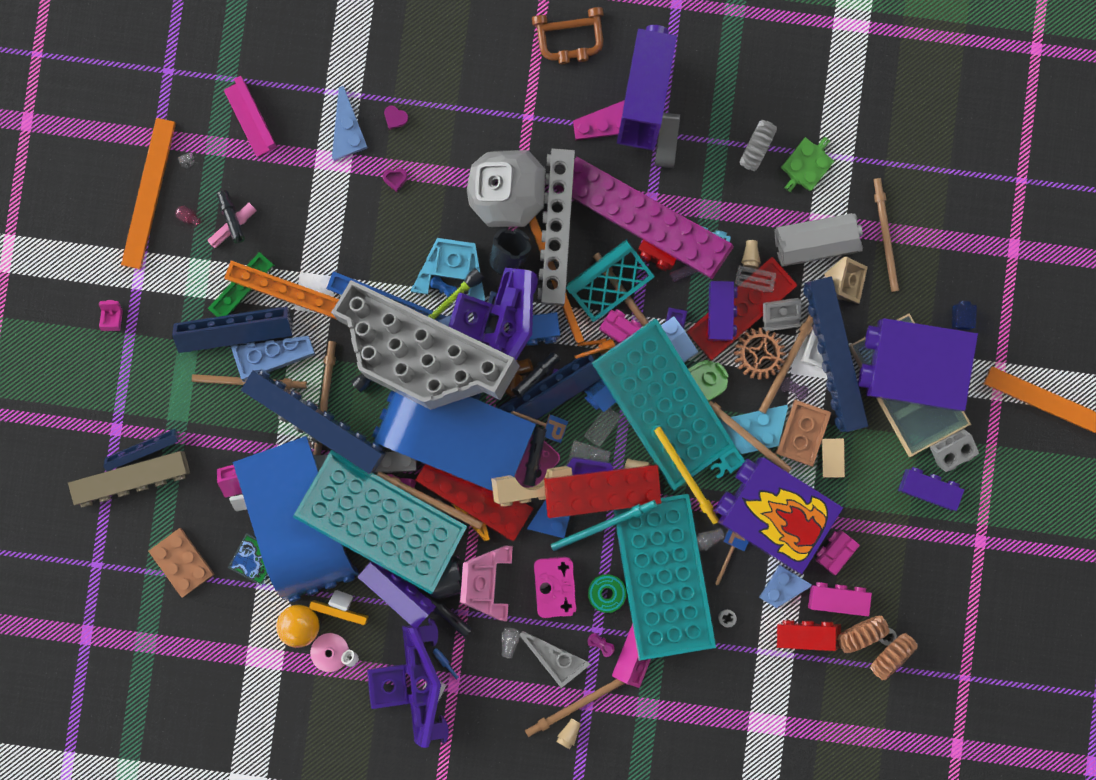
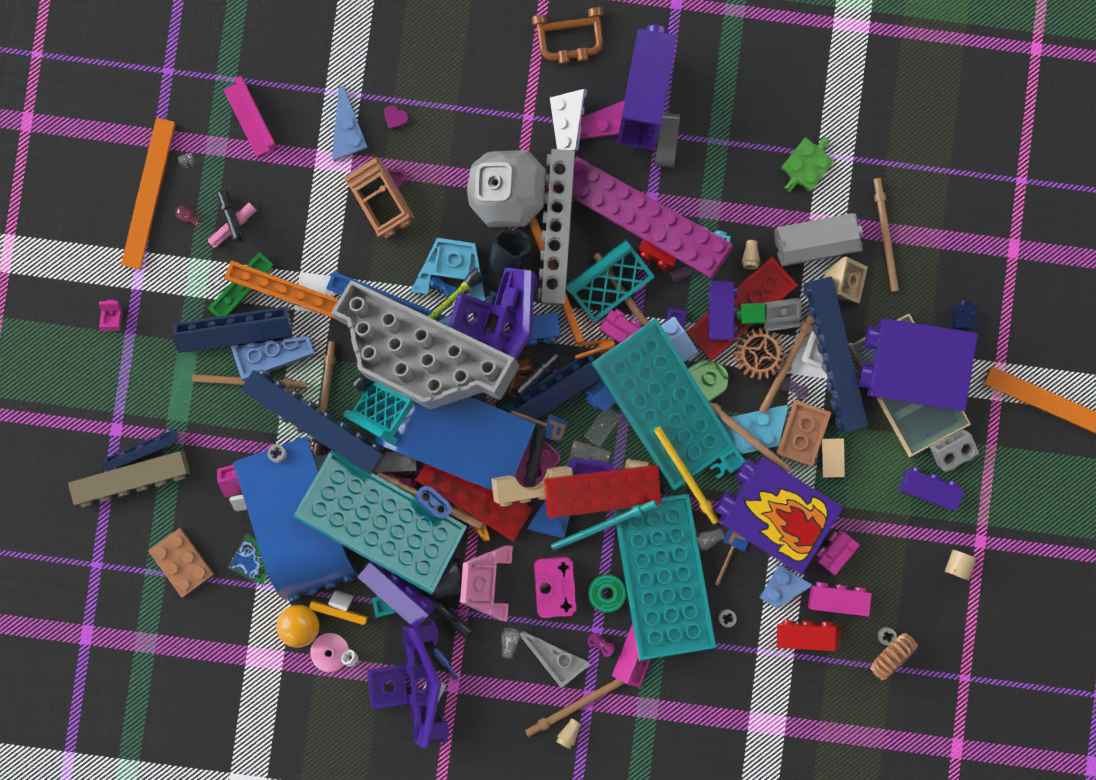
clear tile [734,265,776,293] -> none
light grey gear [740,120,777,171] -> none
nougat gear [837,616,890,653] -> none
none -> light grey bush [267,444,287,463]
none -> teal fence [343,381,415,446]
none -> nougat door [344,158,415,239]
none -> teal plate [372,592,395,617]
none -> blue plate [416,486,451,520]
none -> white wing [550,89,587,151]
none -> green brick [736,303,765,325]
none -> tan piece [945,550,977,580]

